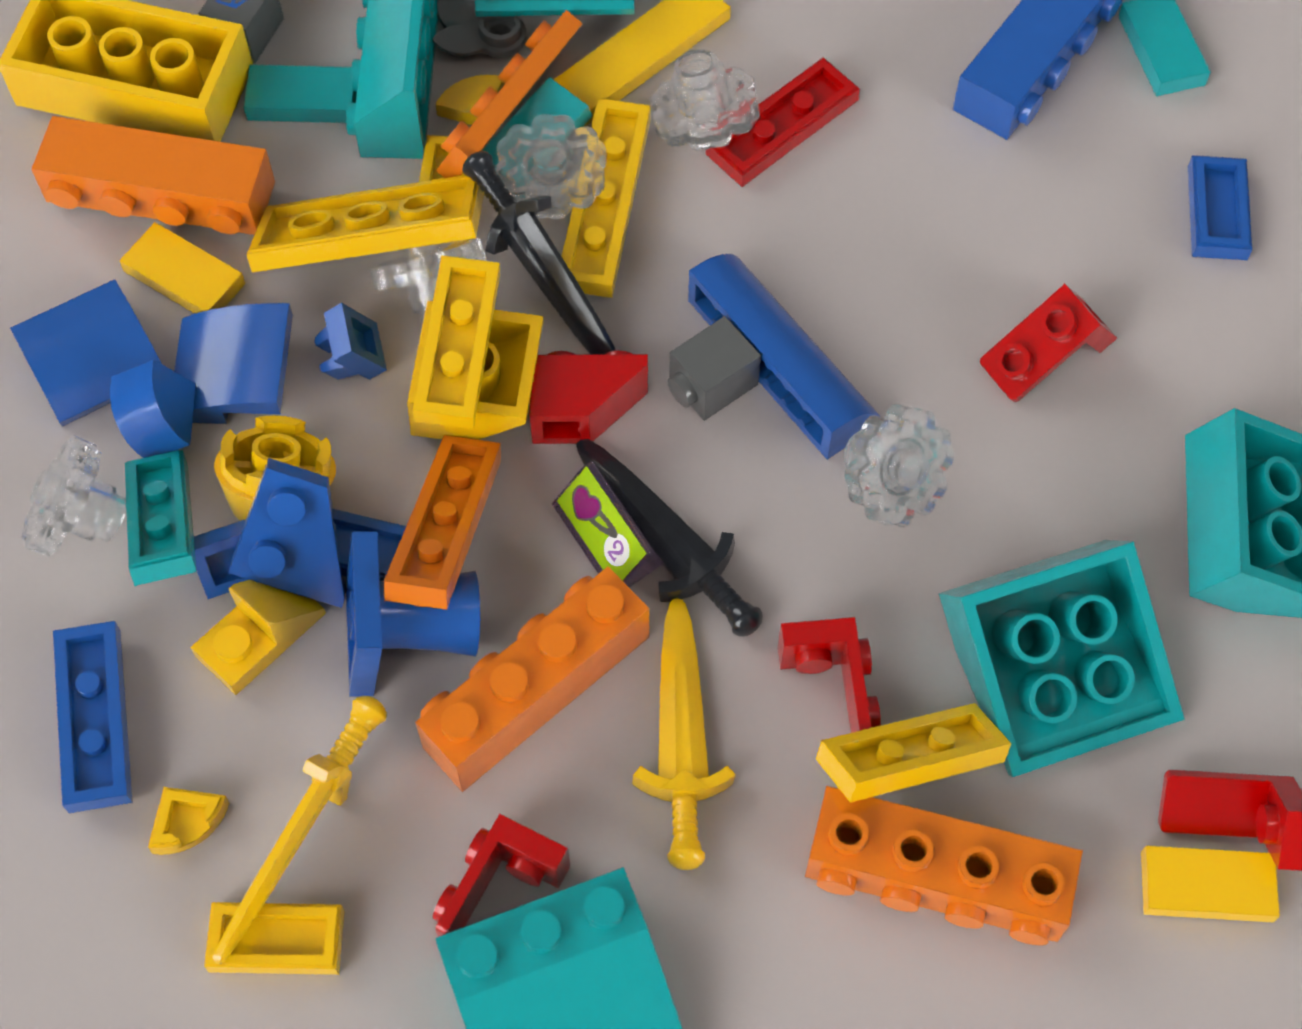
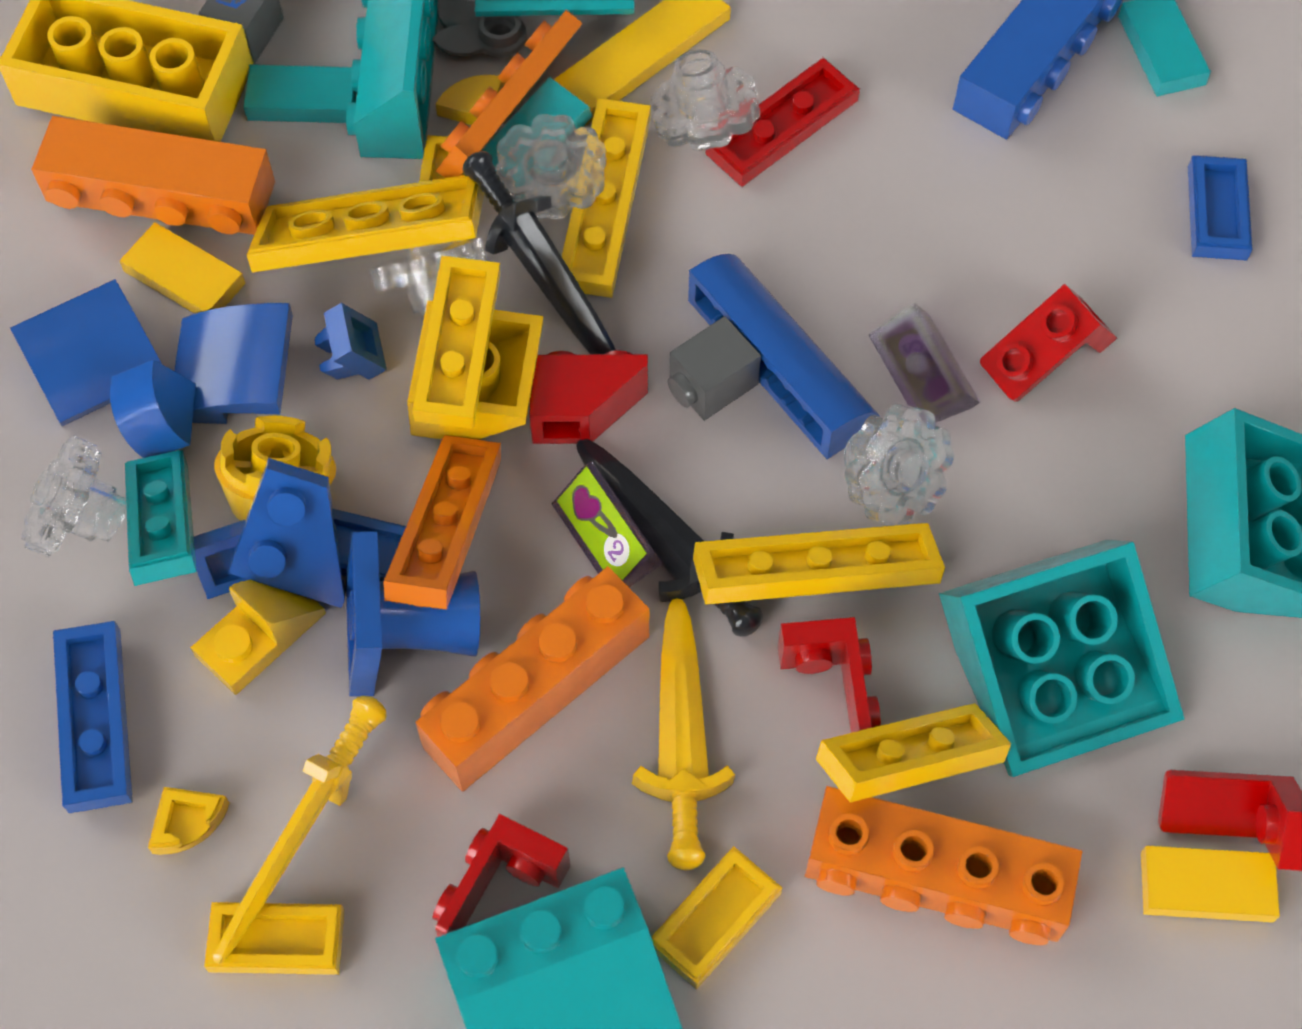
none -> yellow tile [651,846,783,990]
none -> yellow plate [693,523,945,605]
none -> clear purple slope [869,303,980,428]

